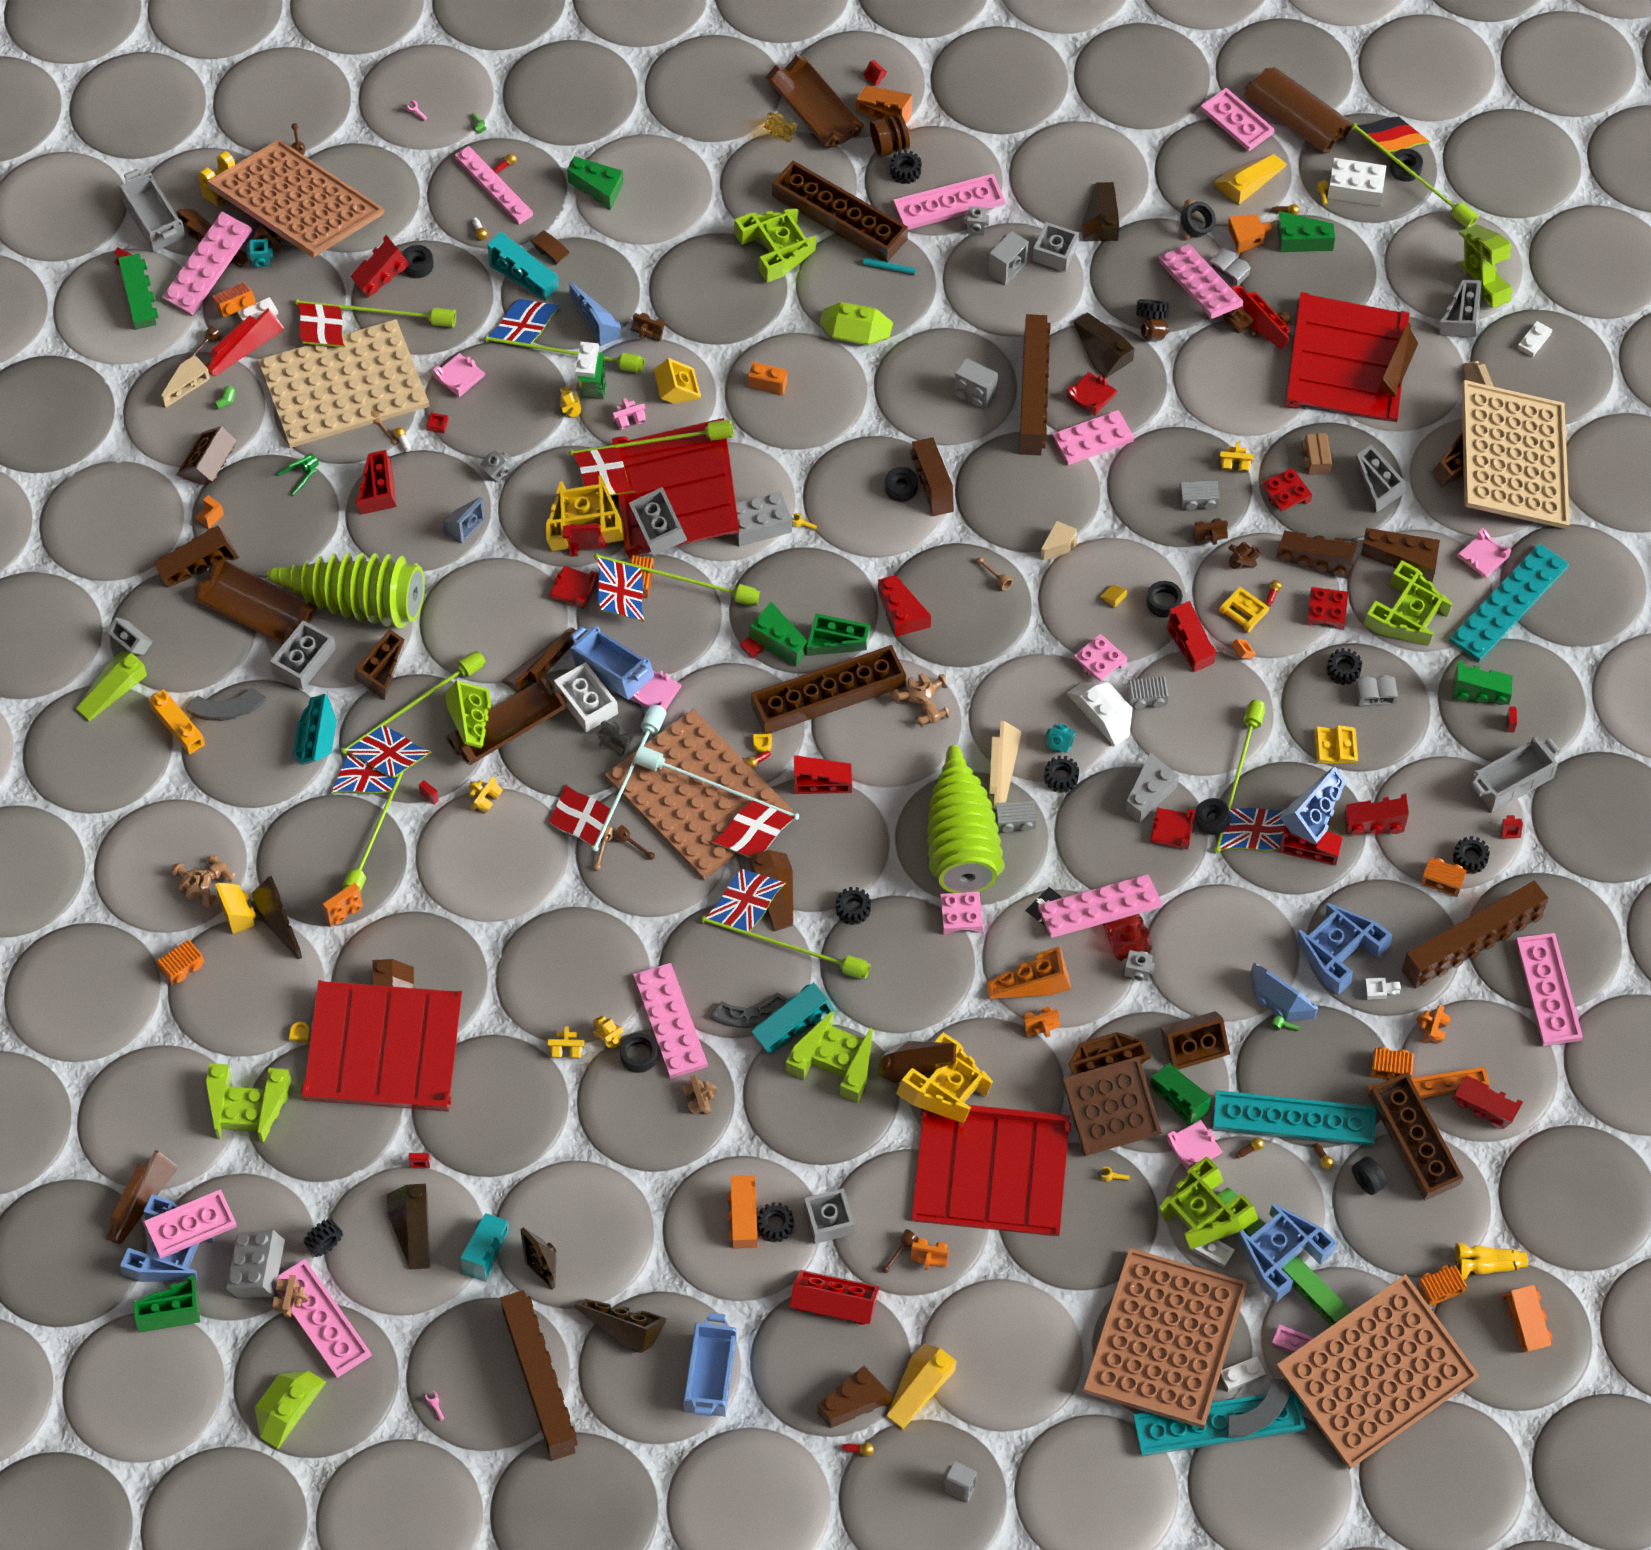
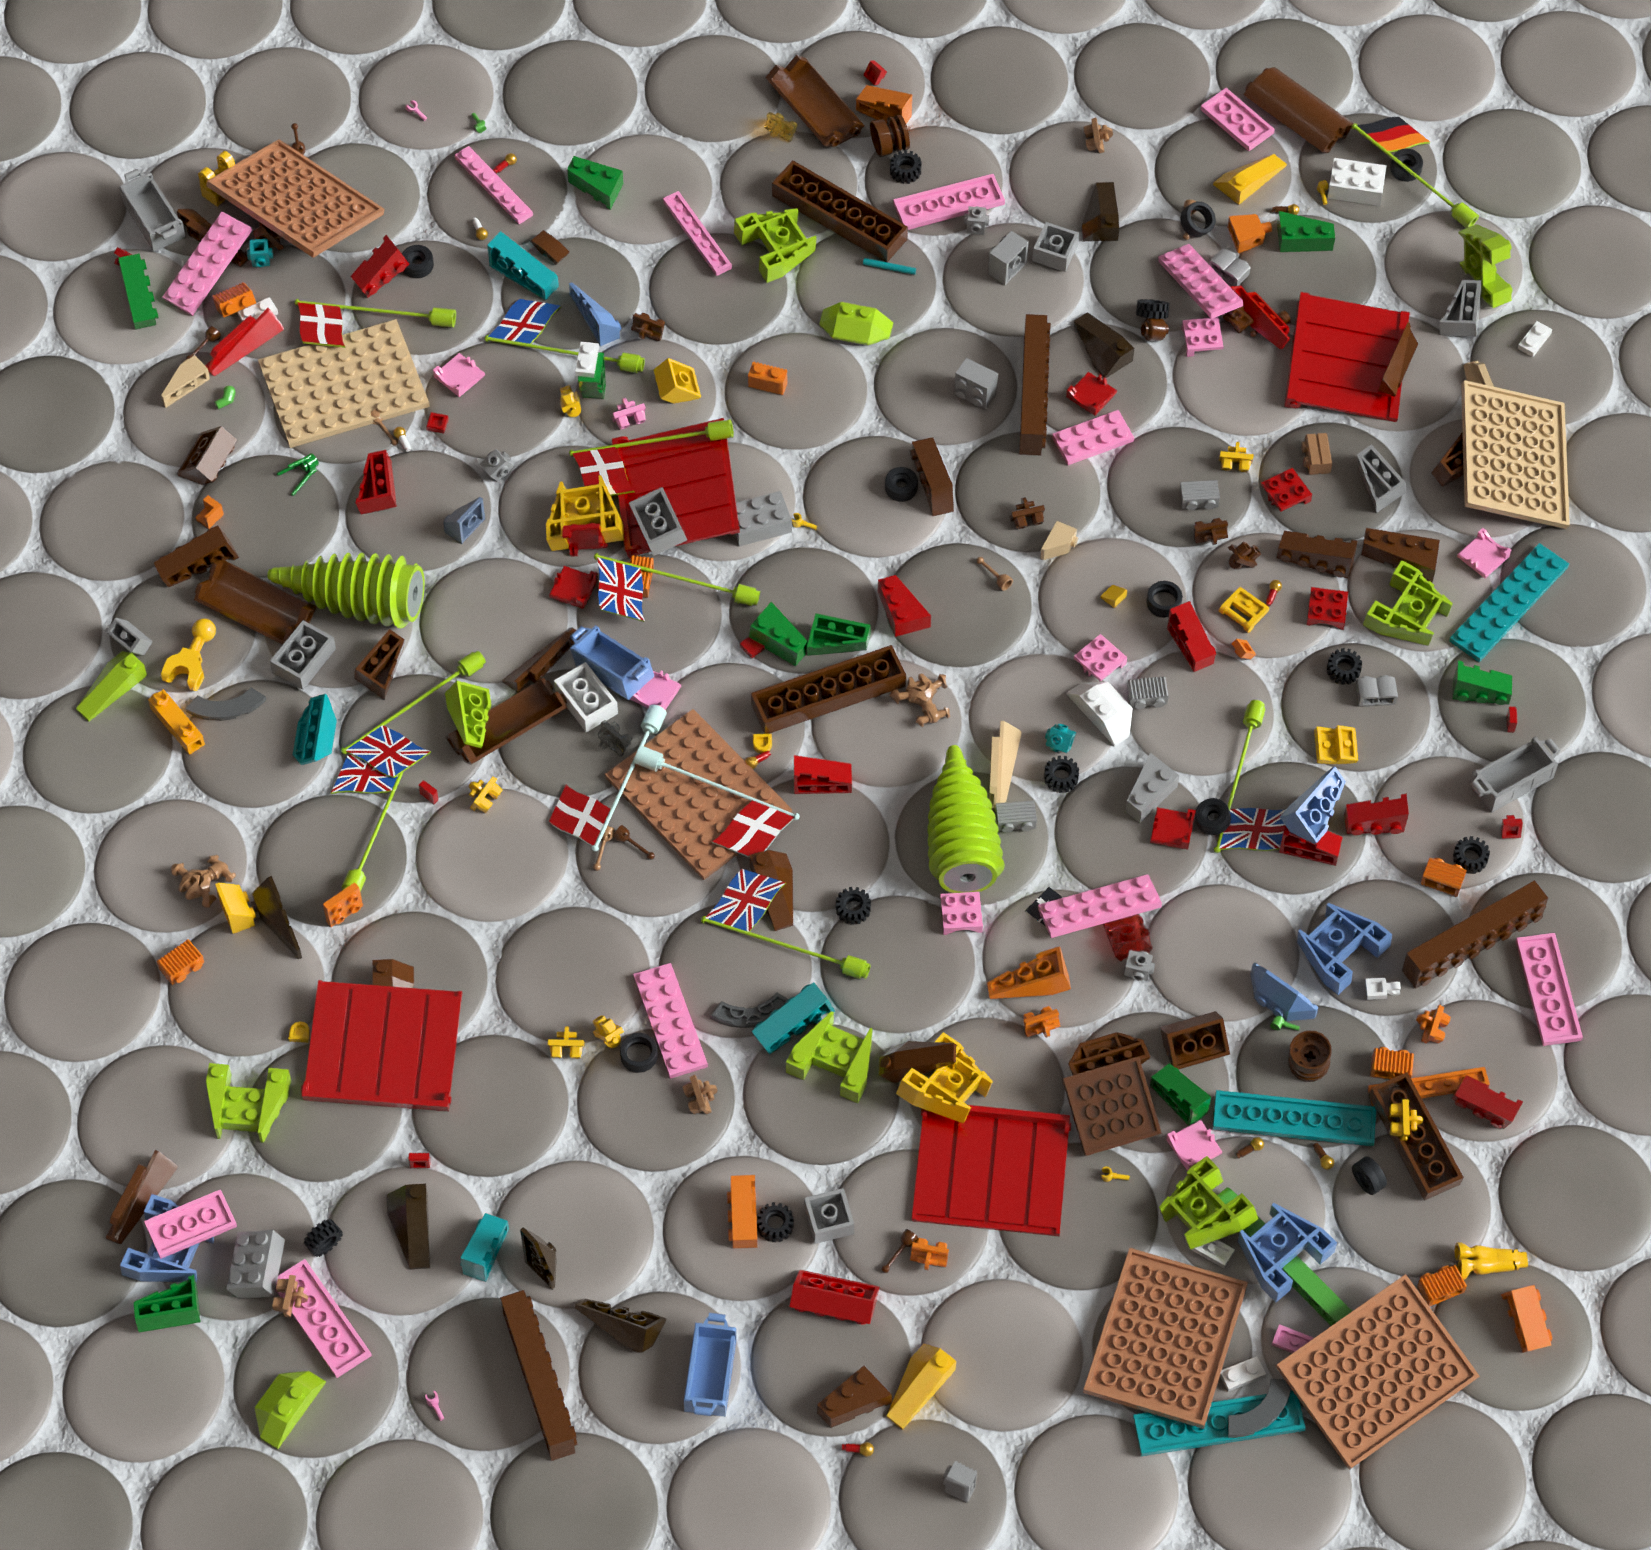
none -> yellow piece [161,618,216,691]
none -> bright pink plate [663,191,732,276]
none -> reddish brown hips [1009,497,1045,530]
none -> medium nougat hips [1084,118,1113,153]
none -> bright pink piece [1182,317,1224,357]
none -> reddish brown wheel [1288,1030,1332,1082]
none -> yellow hips [1389,1099,1423,1141]

